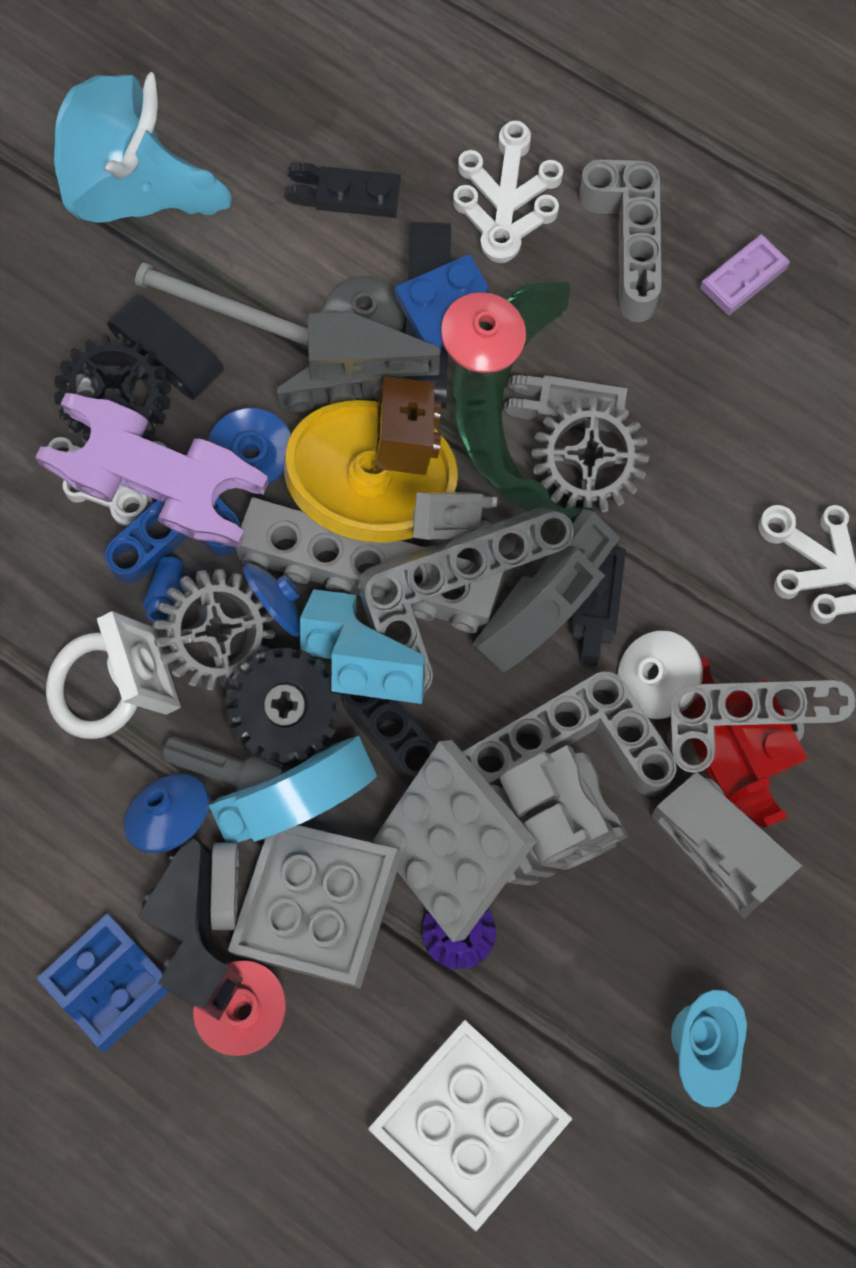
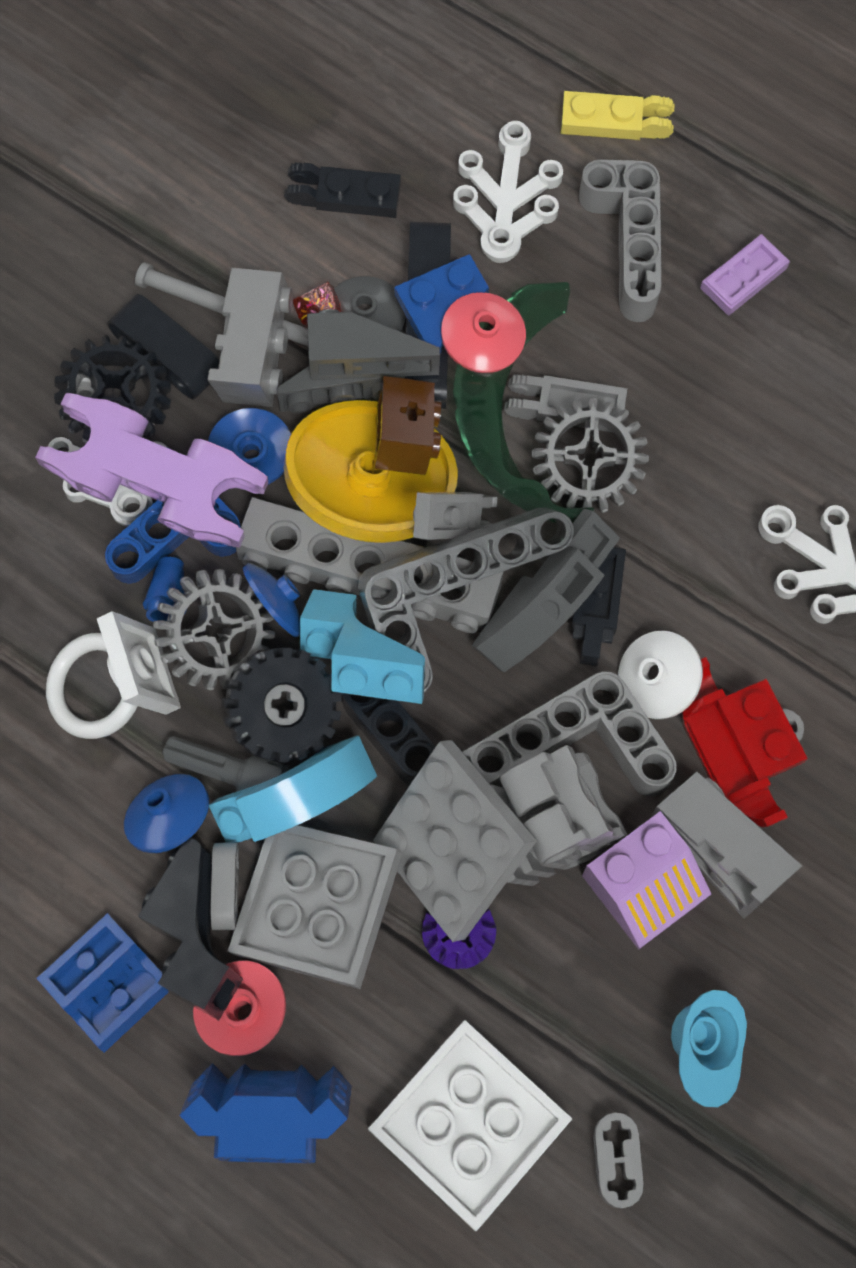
medium azure animal [54,72,232,223] -> none
light grey beam [671,680,856,773] -> none
none -> blue slope [179,1063,352,1164]
none -> light grey wedge [208,268,293,407]
none -> clear red tile [293,282,341,328]
none -> light yellow hinge [561,91,675,140]
none -> lavender slope [582,811,711,950]
none -> light grey beam [593,1113,644,1209]

